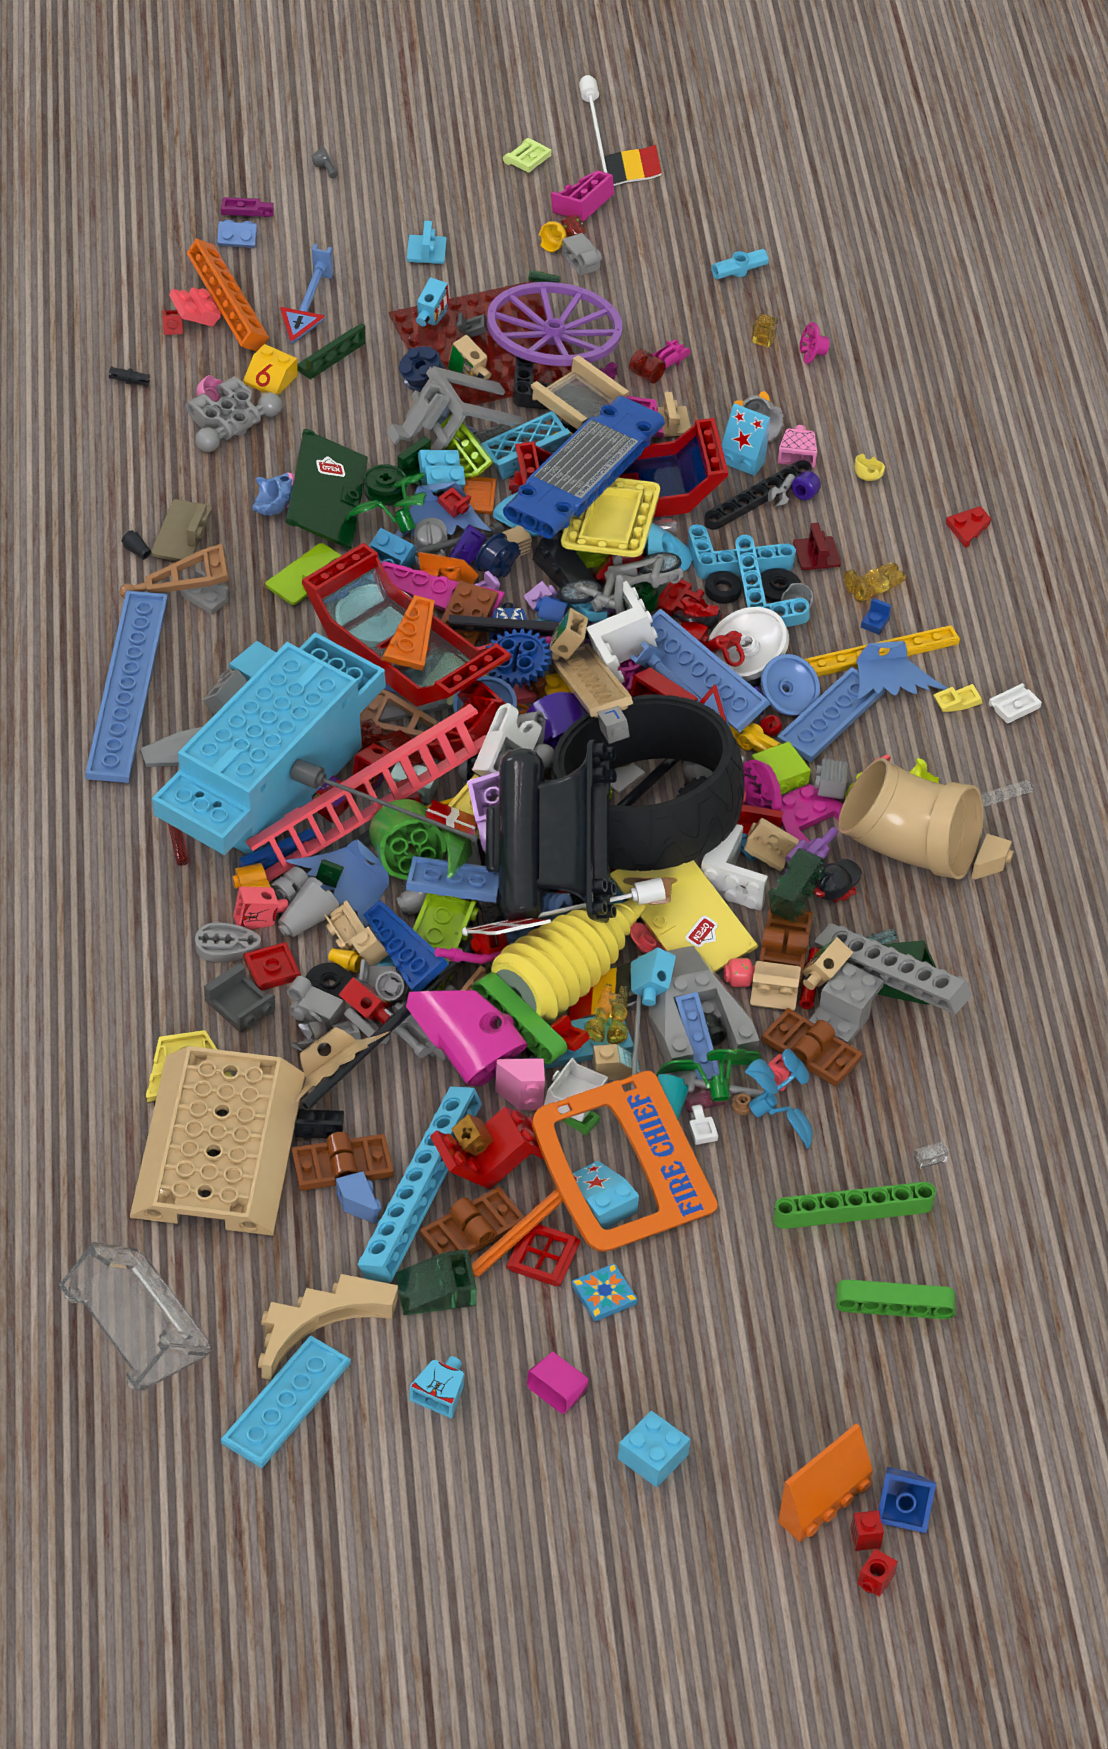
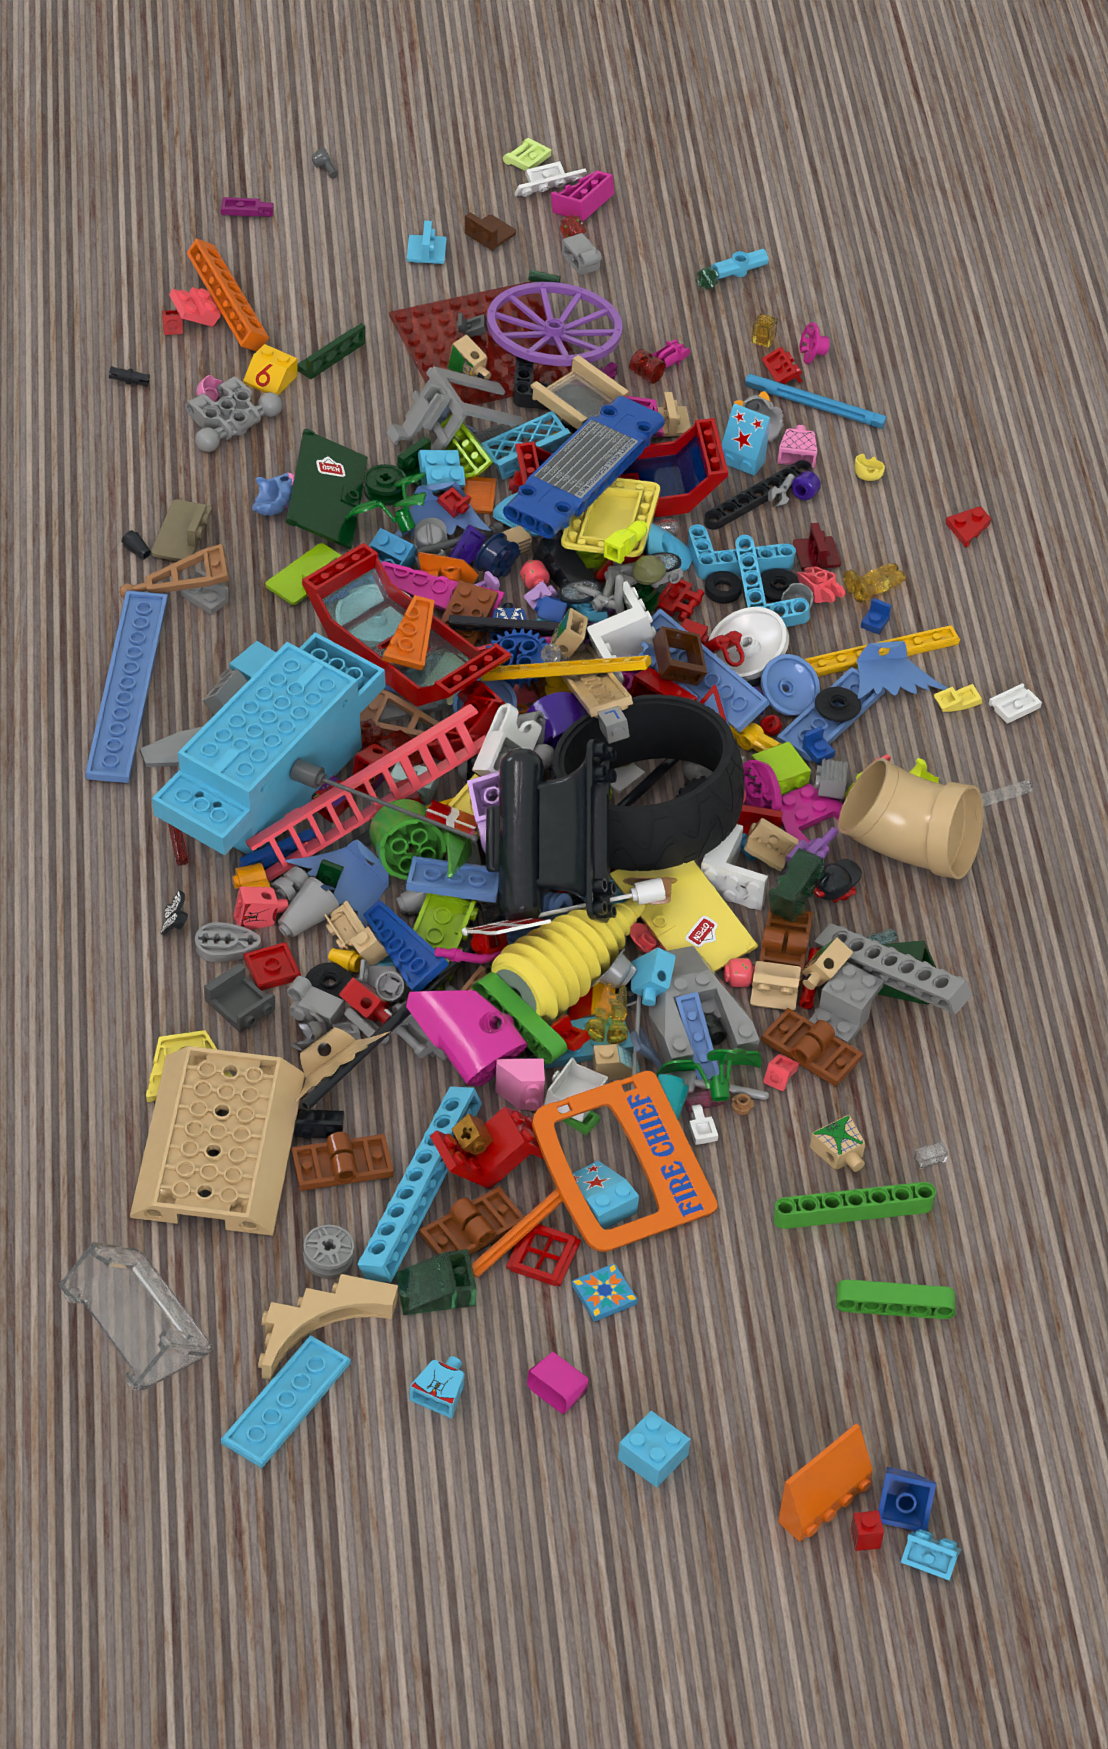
medium blue bracket [217,220,258,248] -> none
medium blue piece [280,244,334,344] -> none
medium blue slope [336,1171,381,1223] -> none
dark blue wheel [399,346,445,392] -> none
medium azure torso [416,277,450,326] -> none
yellow hair [539,221,567,252] -> none
flag [579,75,662,186] -> none
hair [674,596,722,630] -> none
dark azure plant [745,1049,813,1149] -> none
red brick [857,1548,898,1597] -> none
tan slope [972,834,1014,879] -> none
none -> black animal [160,890,188,935]
none -> light grey wheel [303,1224,354,1279]
none -> reddish brown bracket [465,212,516,250]
none -> yellow tile [481,655,651,681]
none -> white bracket [515,161,587,197]
none -> coral head [520,560,550,590]
none -> clear plate [541,644,569,663]
none -> light grey piece [590,948,636,988]
none -> neon yellow piece [604,520,648,564]
none -> sand blue piece [630,1027,663,1069]
none -> olive piece [632,555,666,585]
none -> reddish brown window [652,626,707,686]
none -> clear green gear [695,266,719,290]
none -> dark azure piece [745,373,886,429]
none -> red bracket [761,347,803,384]
none -> coral hinge [797,567,846,603]
none -> blue bracket [802,726,835,764]
none -> tan torso [810,1115,865,1172]
none -> black wheel [815,687,861,722]
none -> medium azure bracket [901,1529,962,1580]

